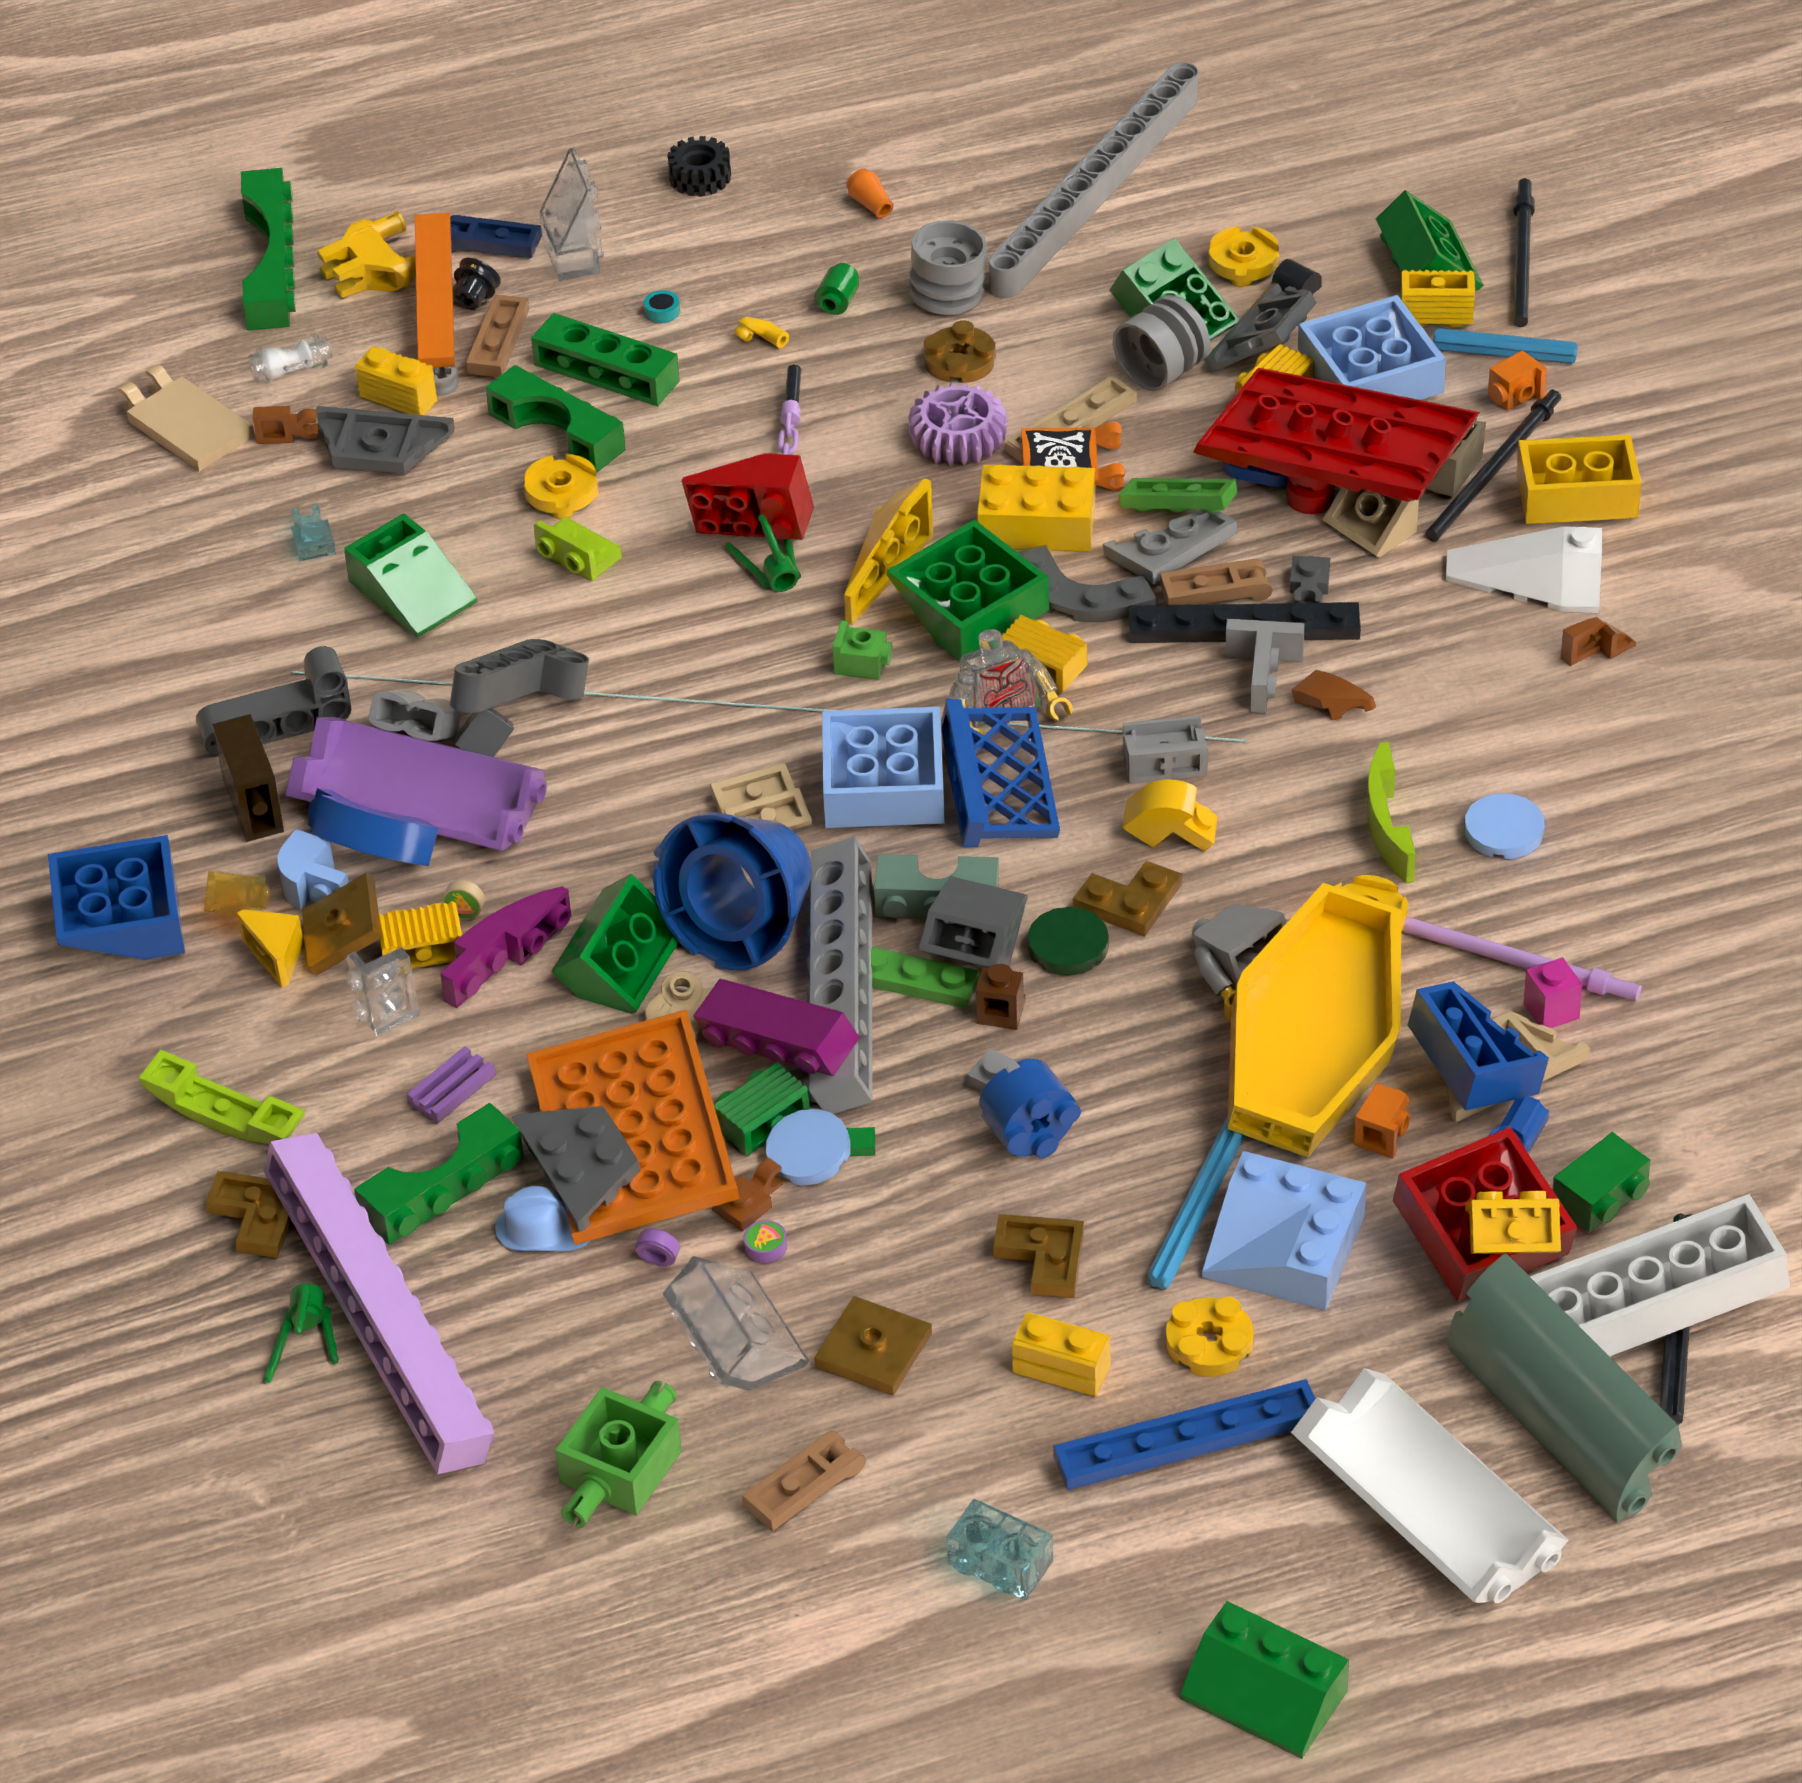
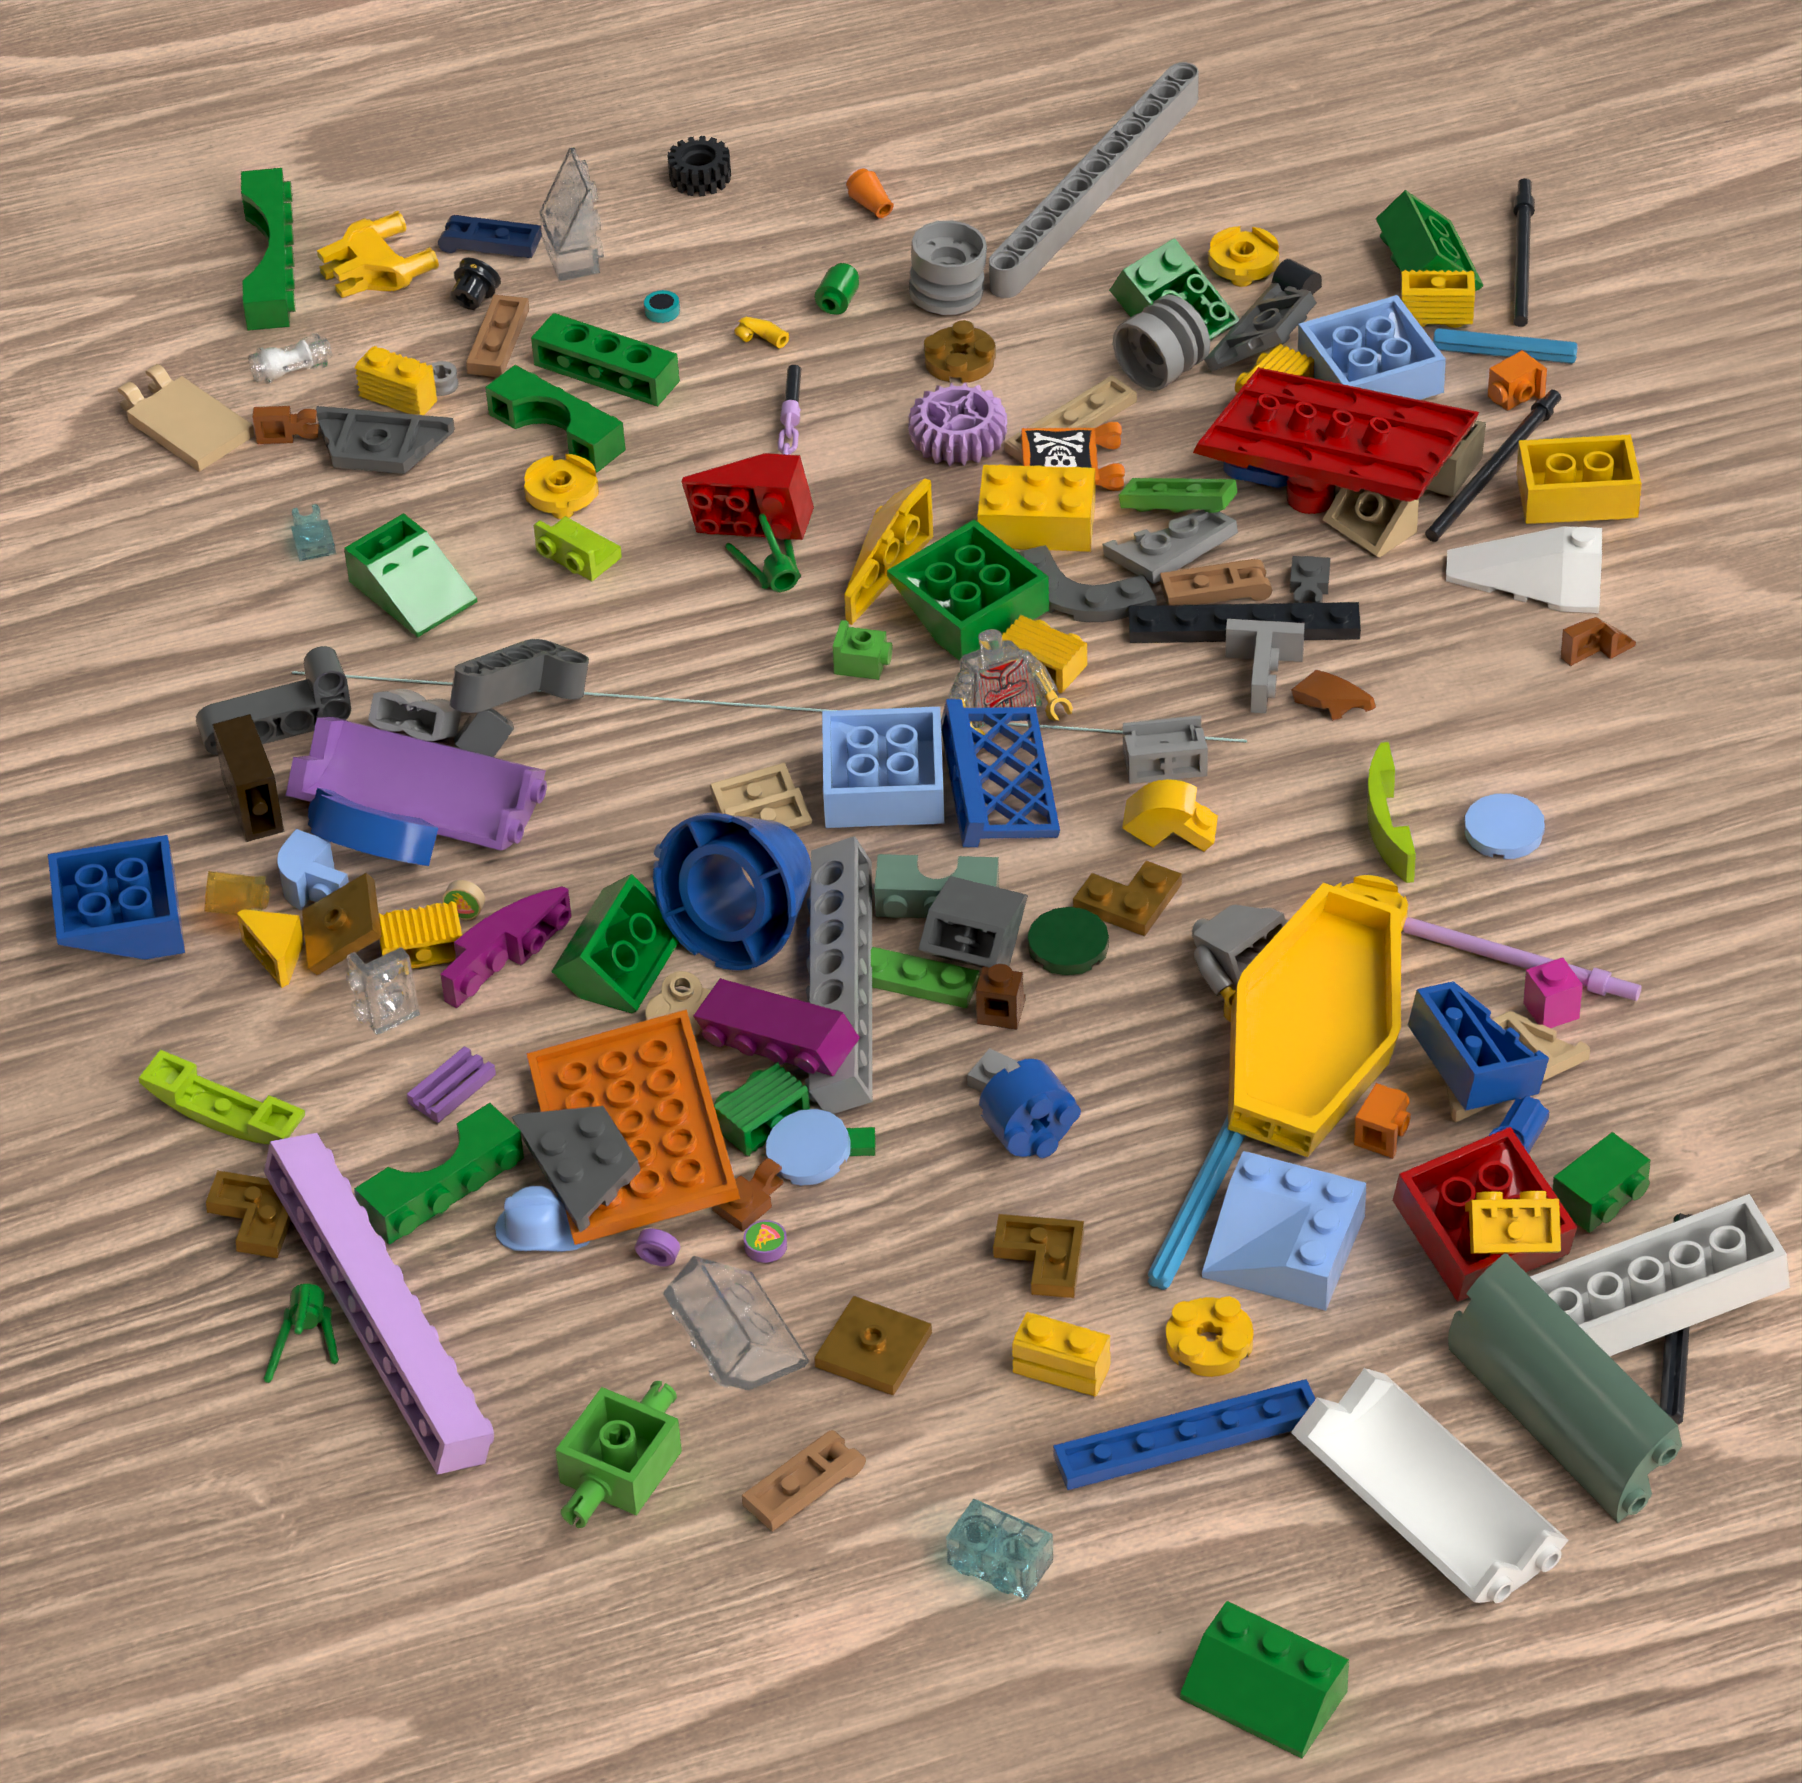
orange tile [414,212,455,368] -> none

